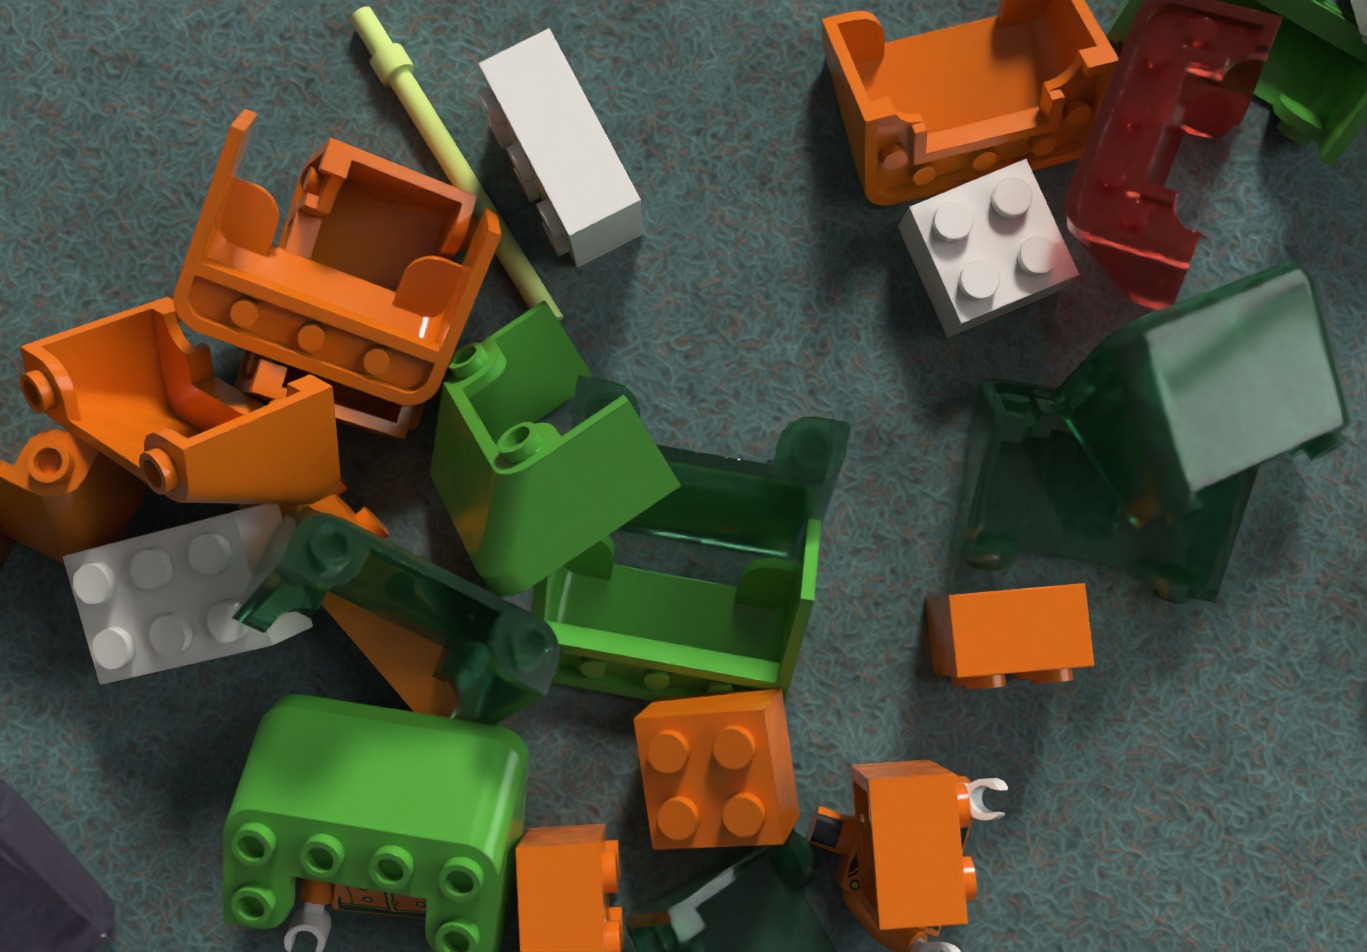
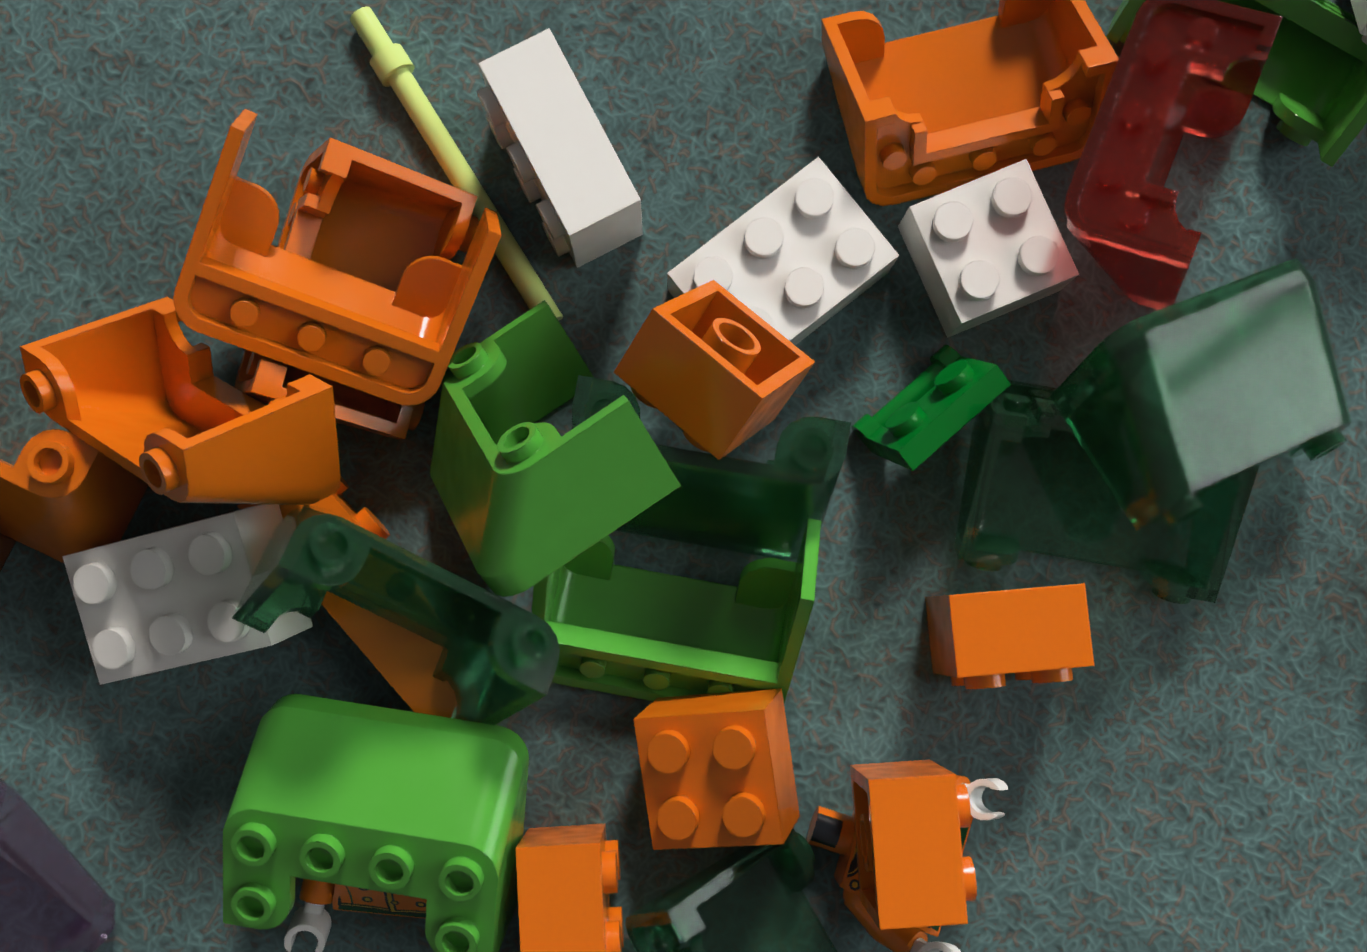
none -> orange brick [614,280,815,460]
none -> white brick [667,156,899,345]
none -> green plate [851,345,1011,471]

